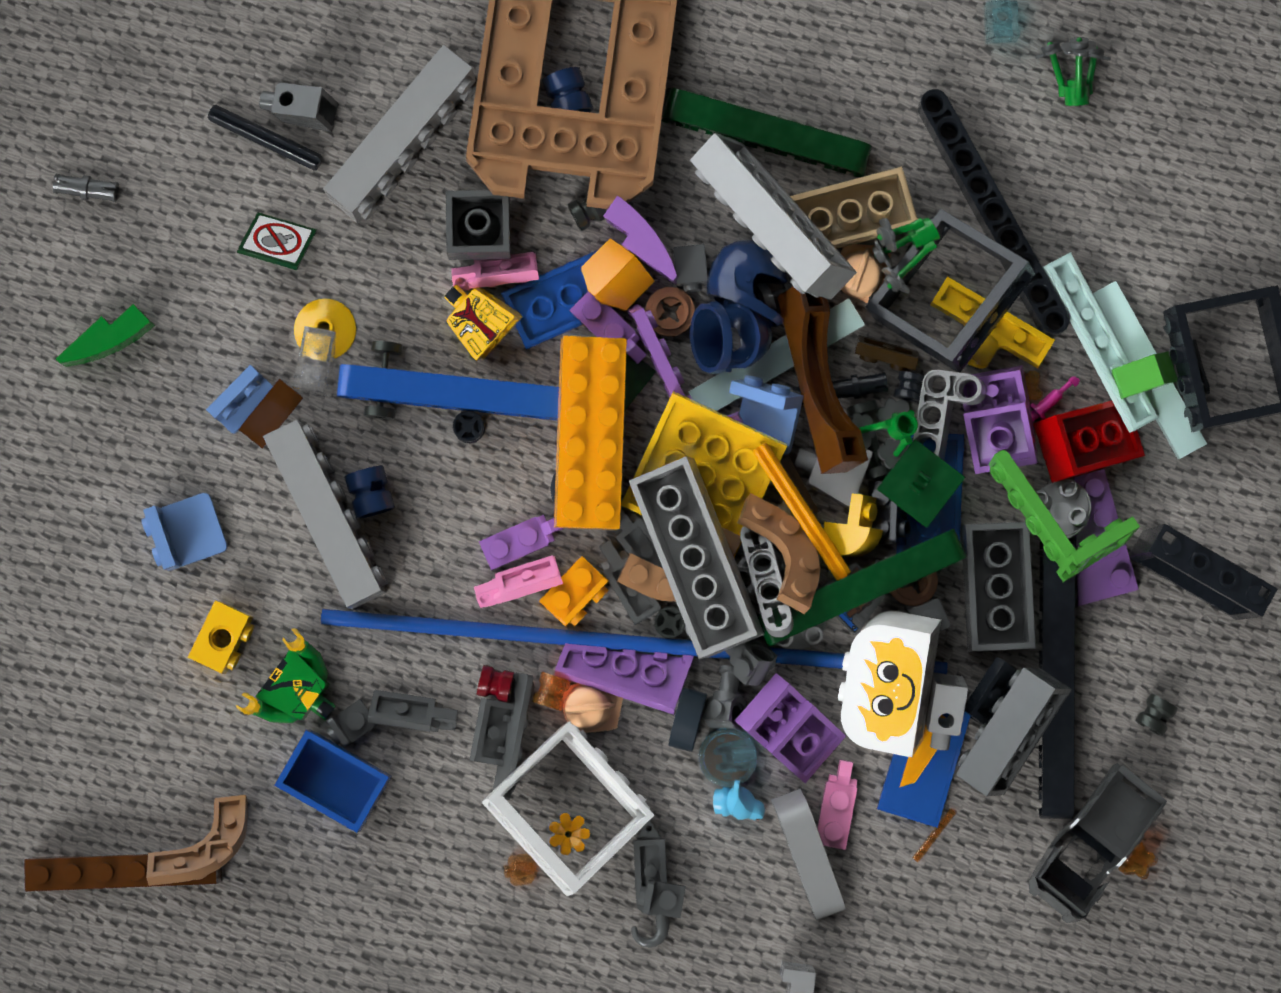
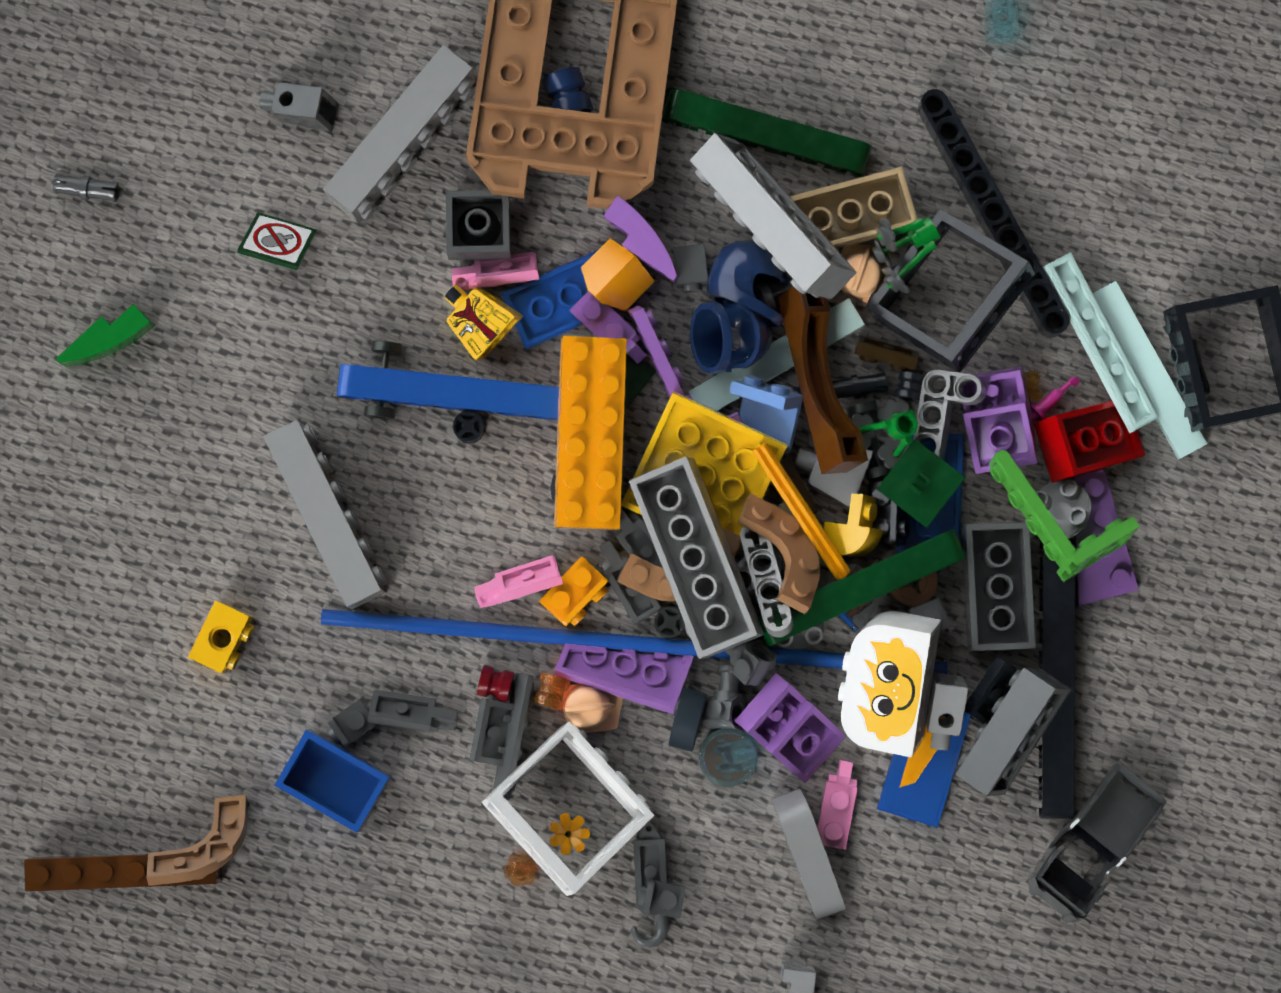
medium blue bracket [141,493,228,571] -> none
medium blue bracket [206,365,273,434] -> none
black axle [208,105,323,171] -> none
torso [236,628,336,724] -> none
reddish brown sticker [238,379,303,449] -> none
clear slope [292,326,336,397] -> none
yellow dish [294,299,356,360] -> none
dark blue wheel [344,465,395,519] -> none
medium lavender hinge [479,515,564,570] -> none
pearl dark grey wheel [567,193,606,232] -> none
nougat gear [645,287,695,337] -> none
medium azure animal [713,780,765,820] -> none
clear orange piece [912,808,956,863] -> none
yellow plate [930,276,1055,369] -> none
green plant [1035,37,1111,106] -> none
bright green slope [1111,351,1177,399] -> none
clear orange piece [1118,841,1158,880] -> none
black window [1129,524,1278,620] -> none
pearl dark grey wheel [1135,694,1178,737] -> none

